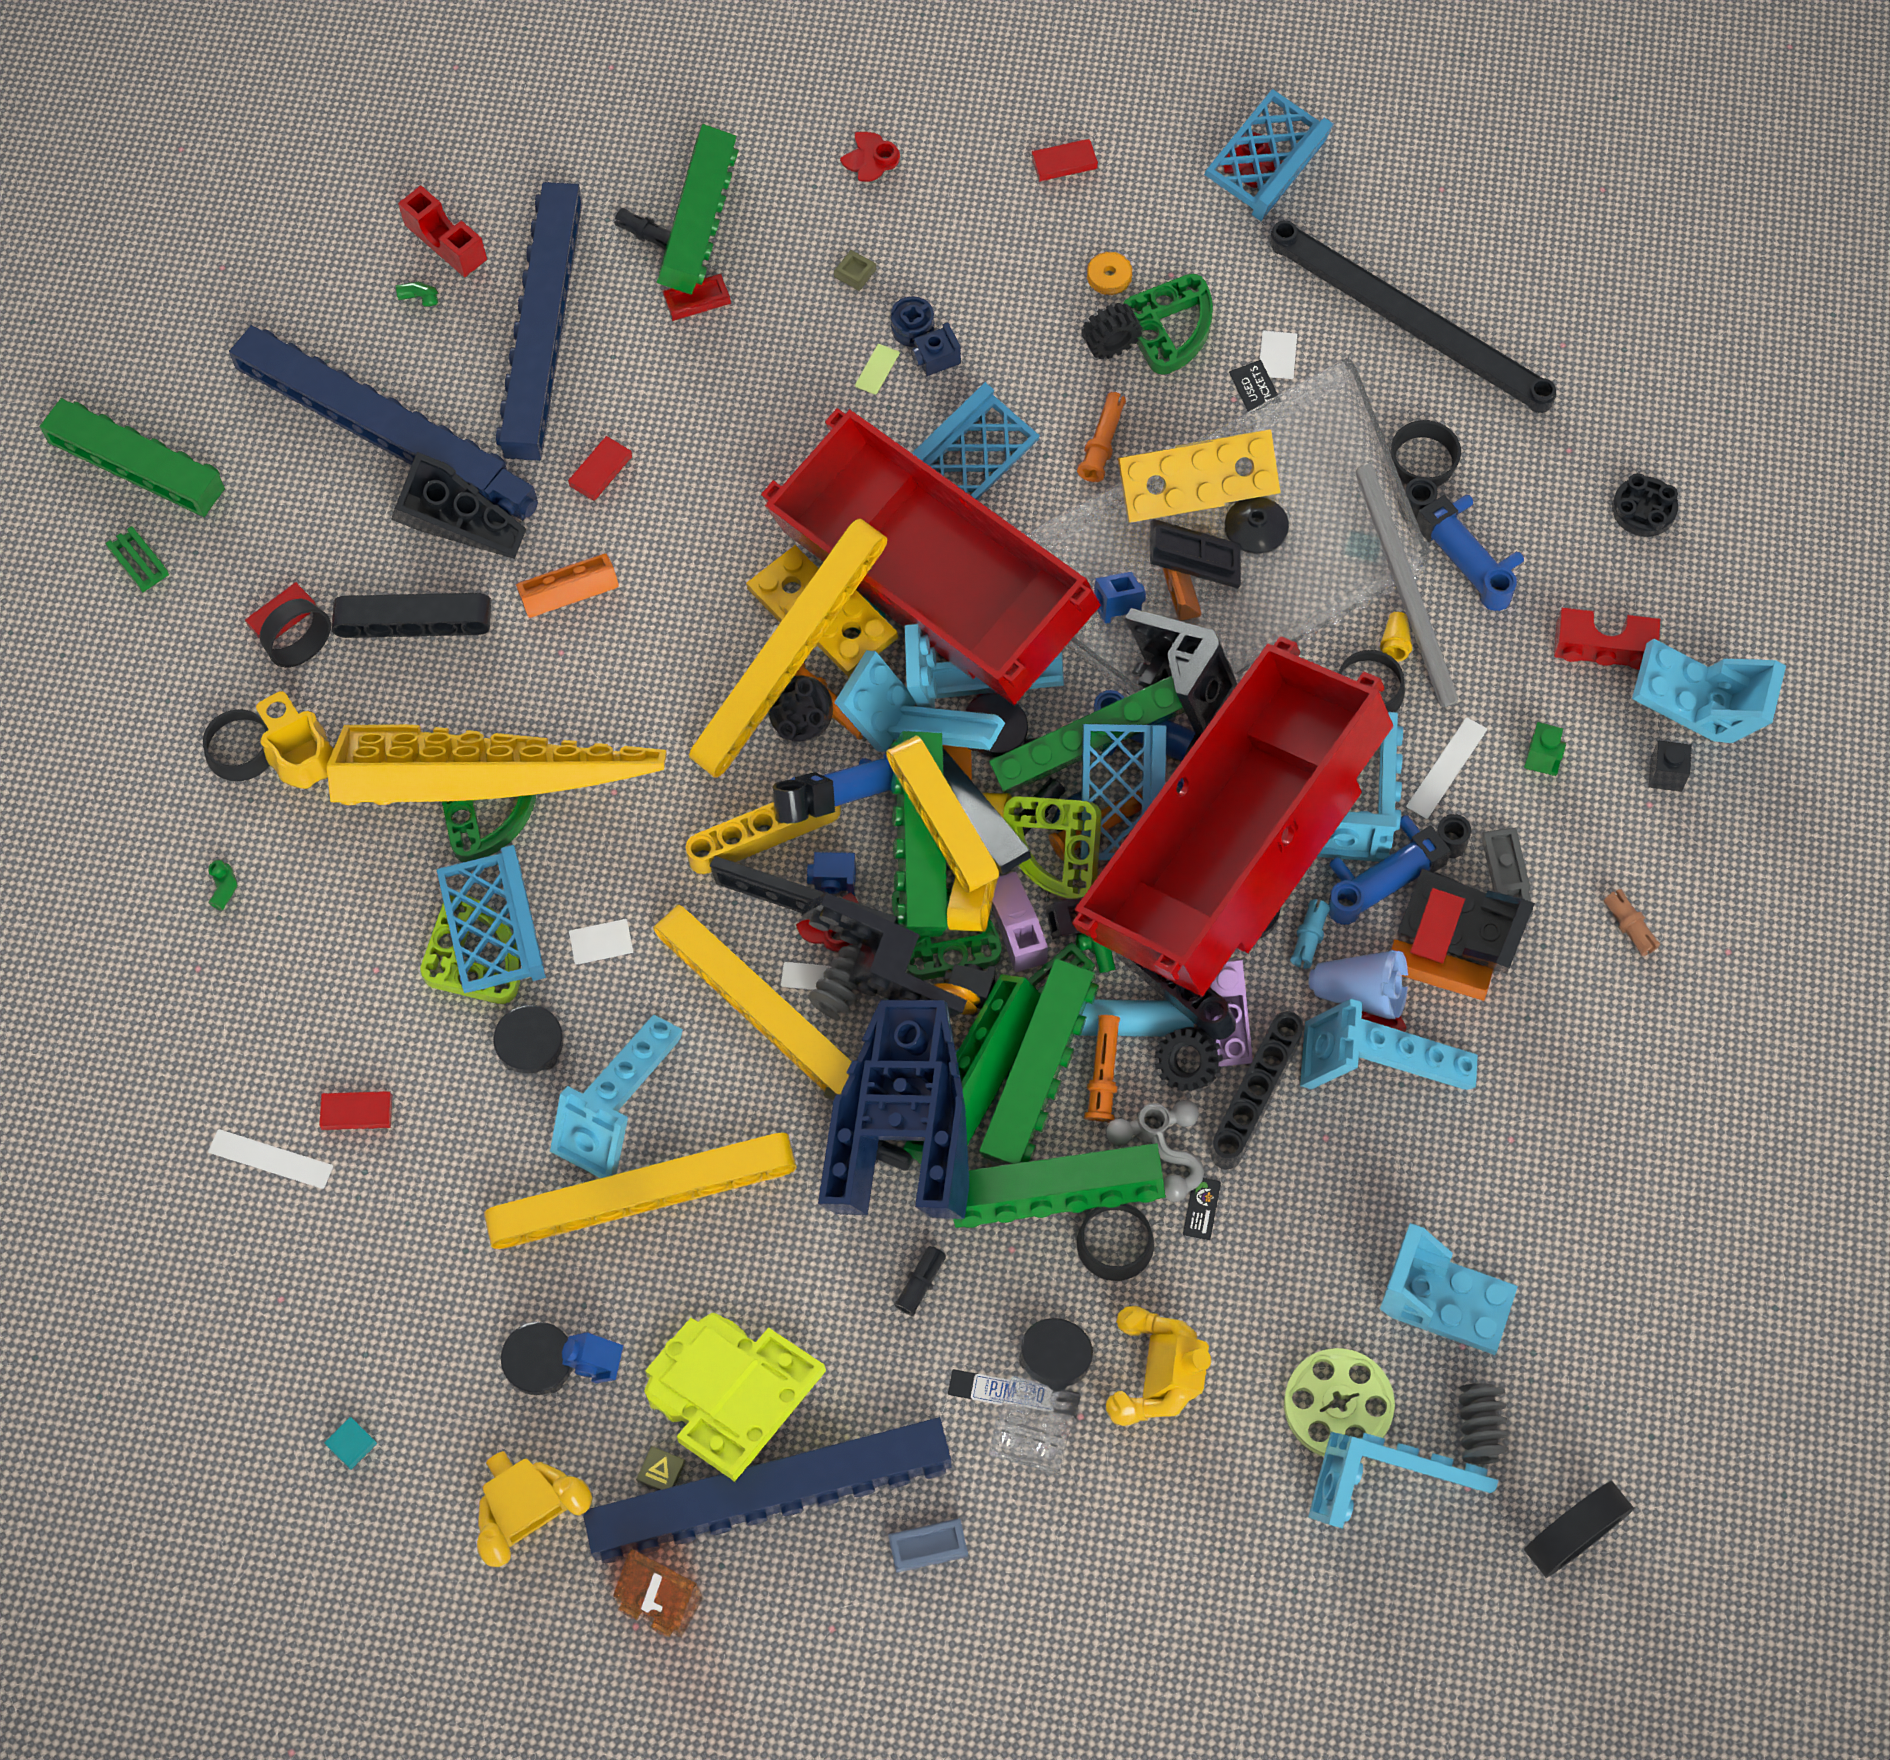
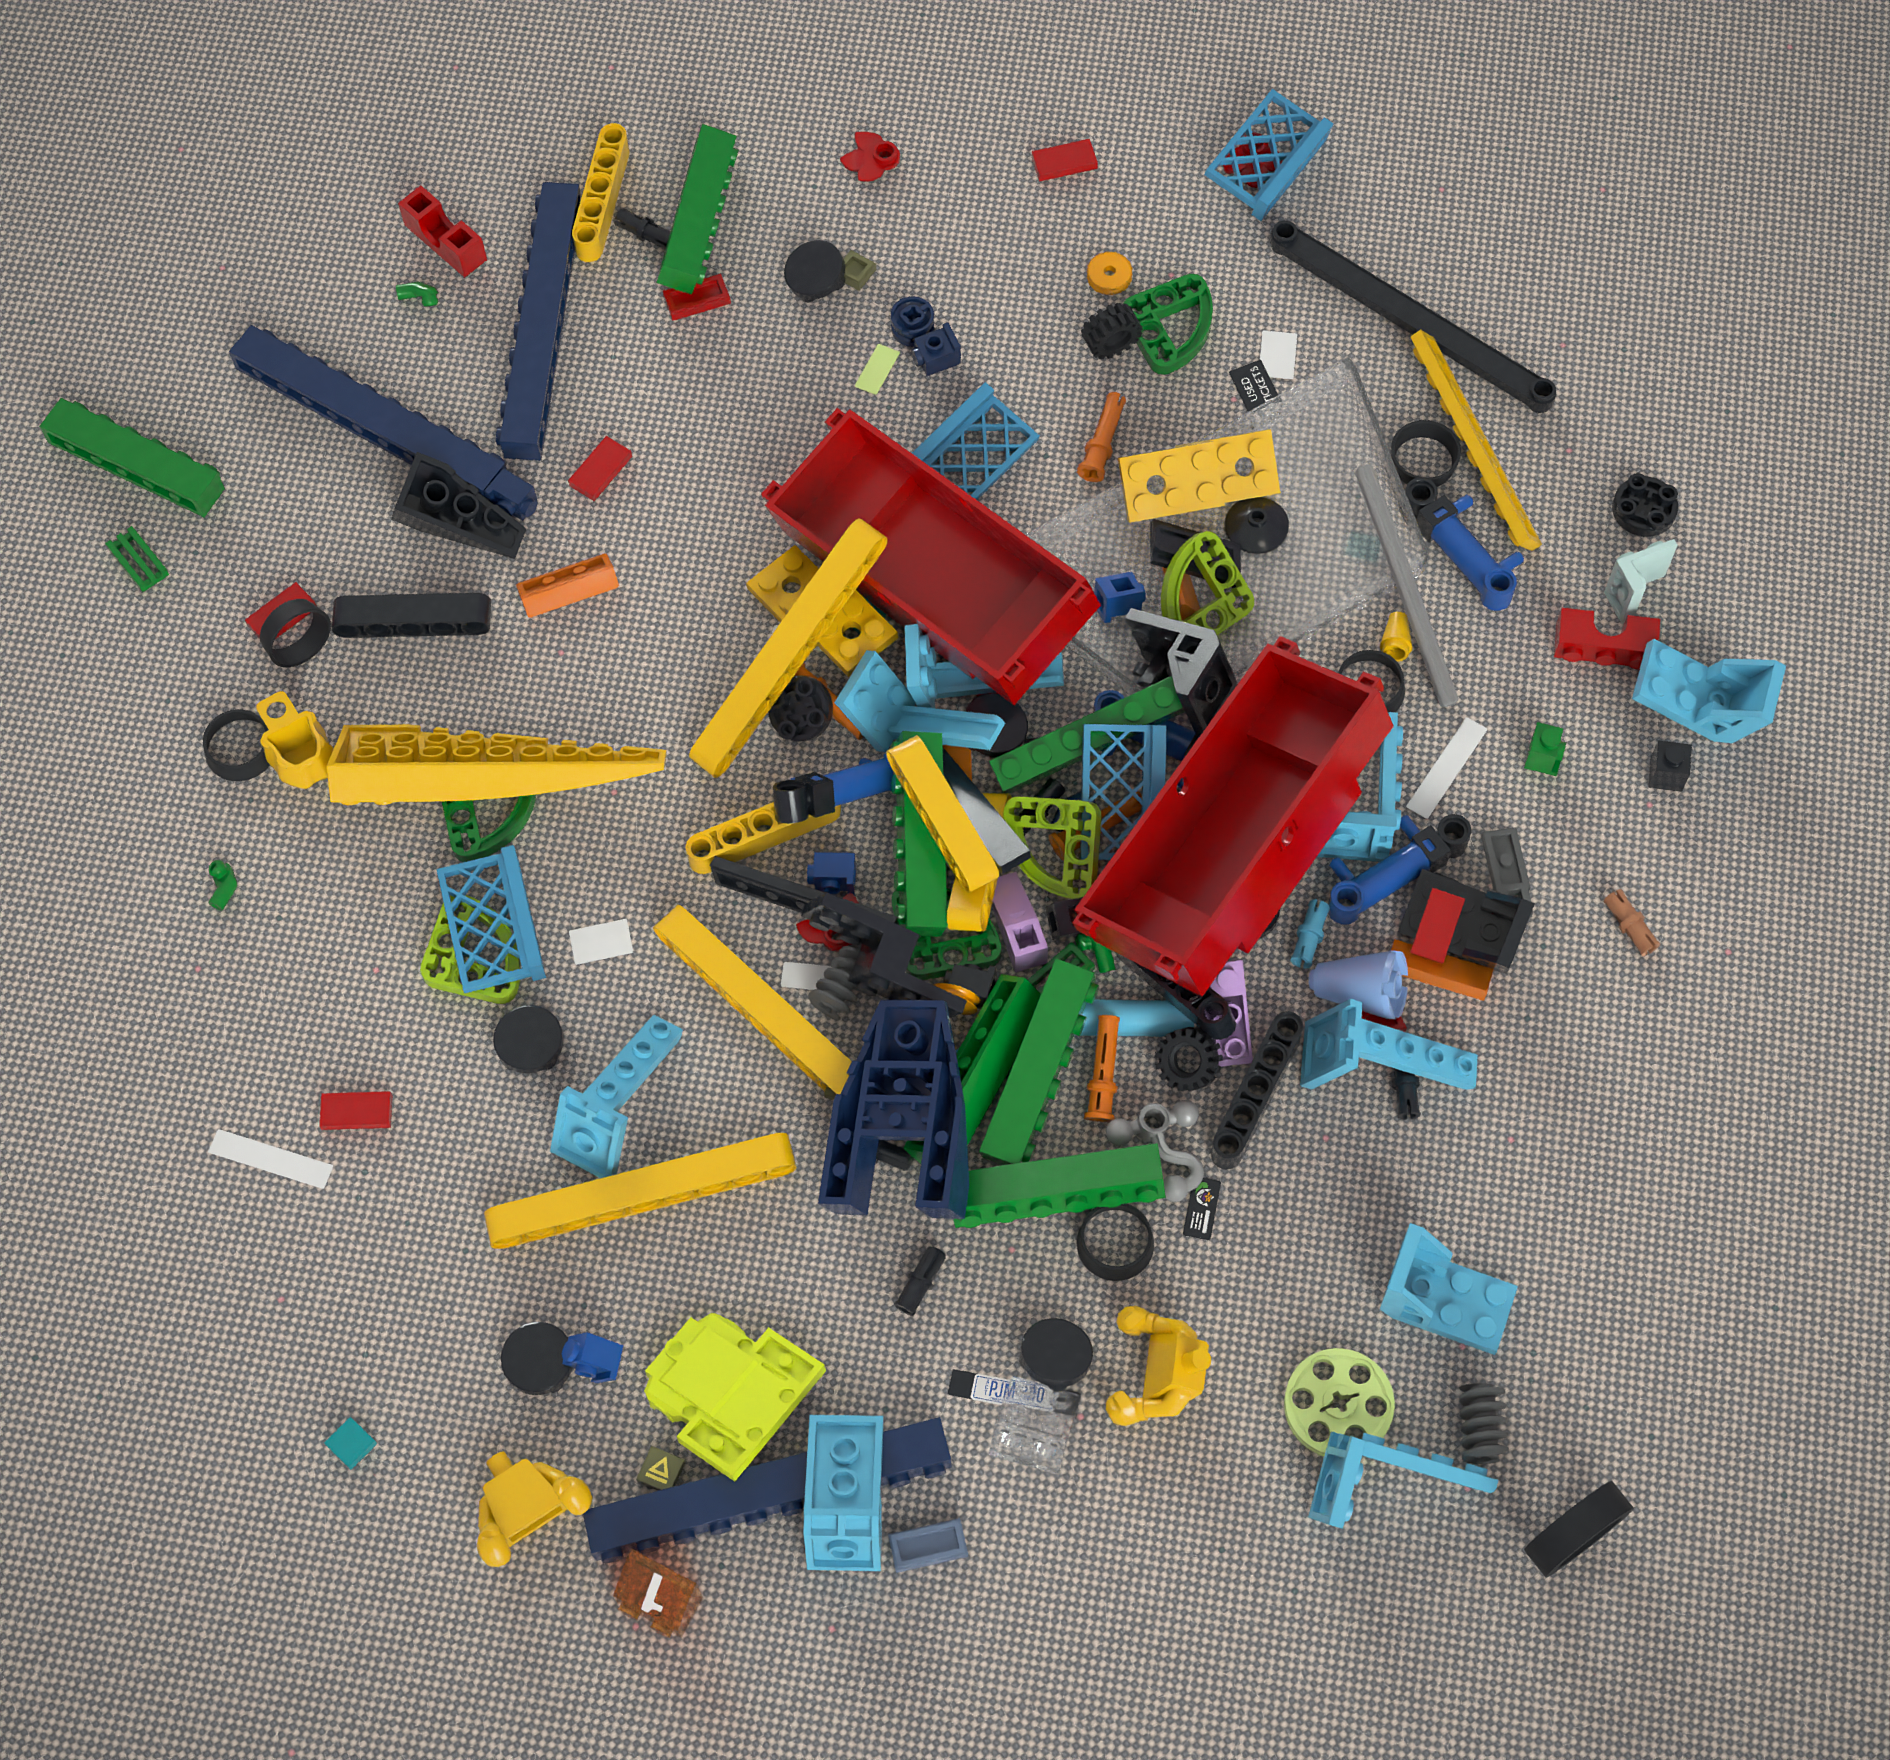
none -> yellow beam [572,123,630,262]
none -> black tile [784,240,846,303]
none -> medium azure bracket [804,1415,884,1571]
none -> lime beam [1161,531,1255,635]
none -> black pin [1392,1068,1421,1120]
none -> yellow plate [1411,330,1542,551]
none -> light aqua bracket [1604,539,1678,624]

